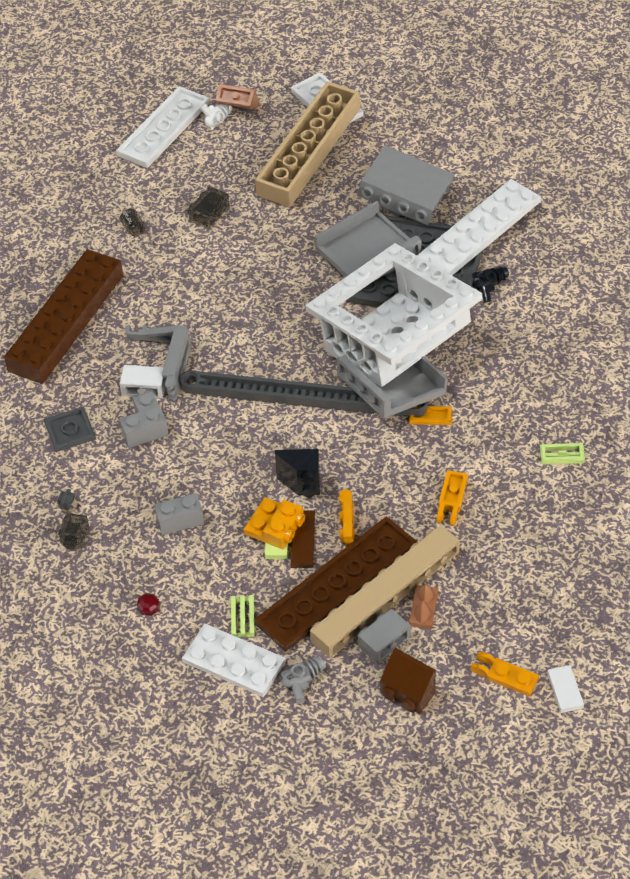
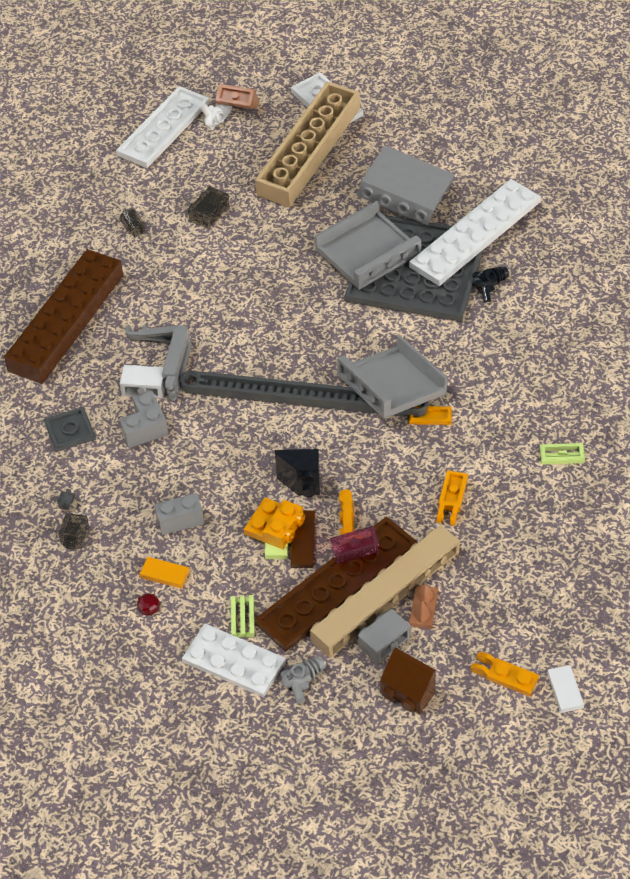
white plate [305,243,483,387] -> none
none -> light orange tile [139,557,190,589]
none -> clear pink brick [330,526,379,565]

